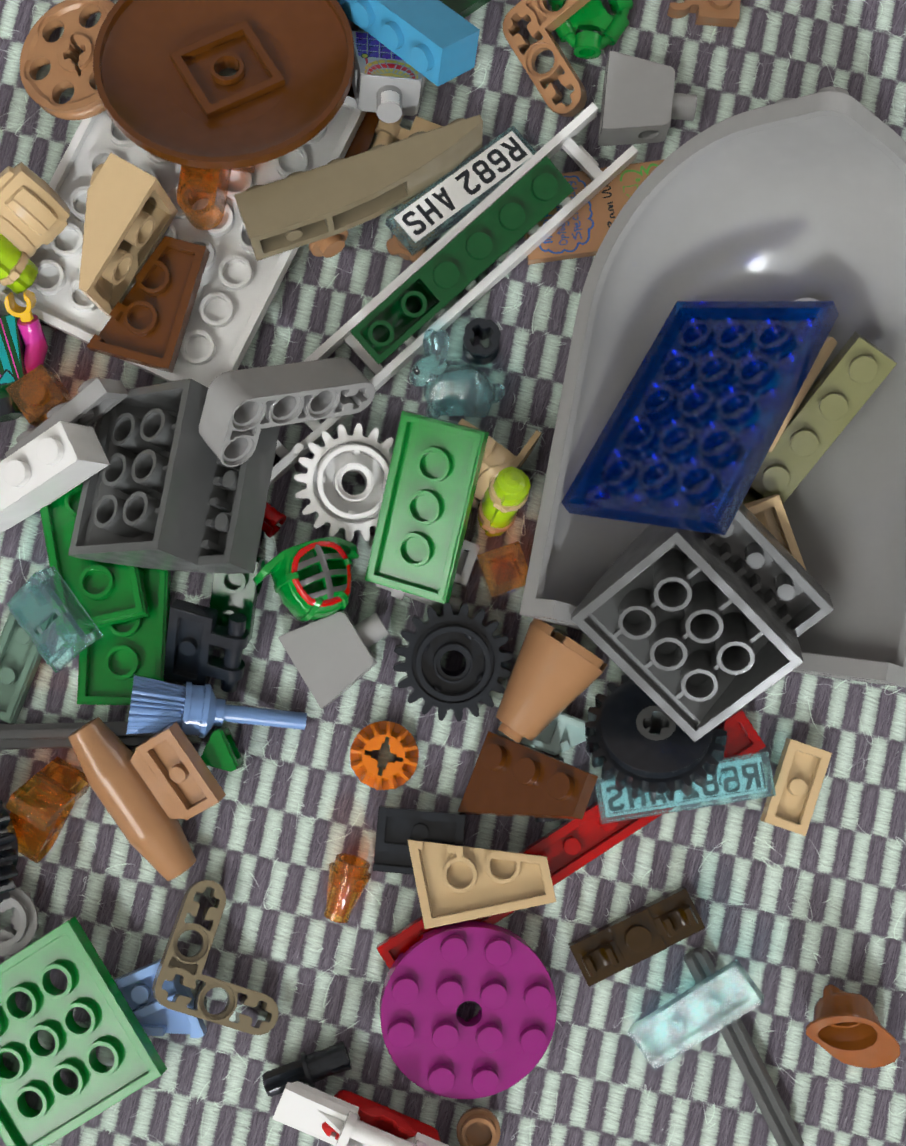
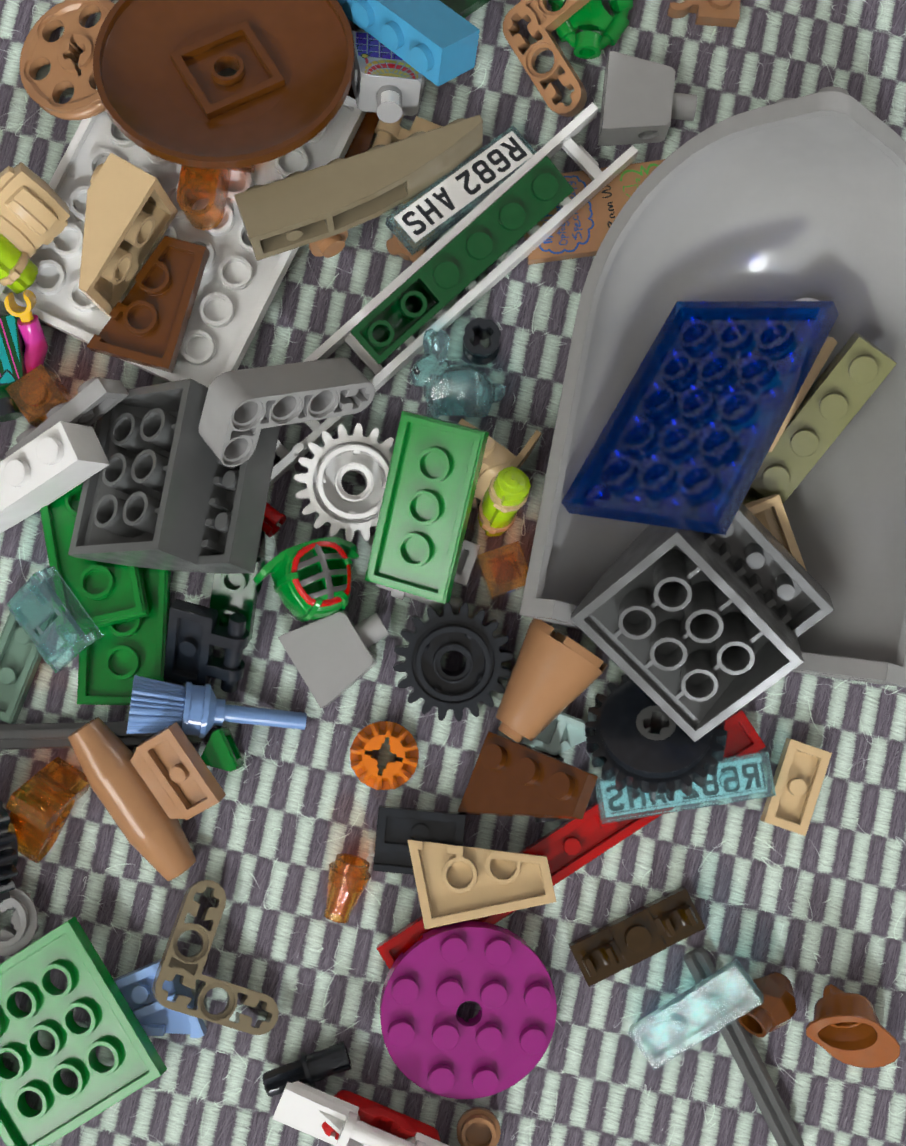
none -> reddish brown rock [736,972,797,1037]

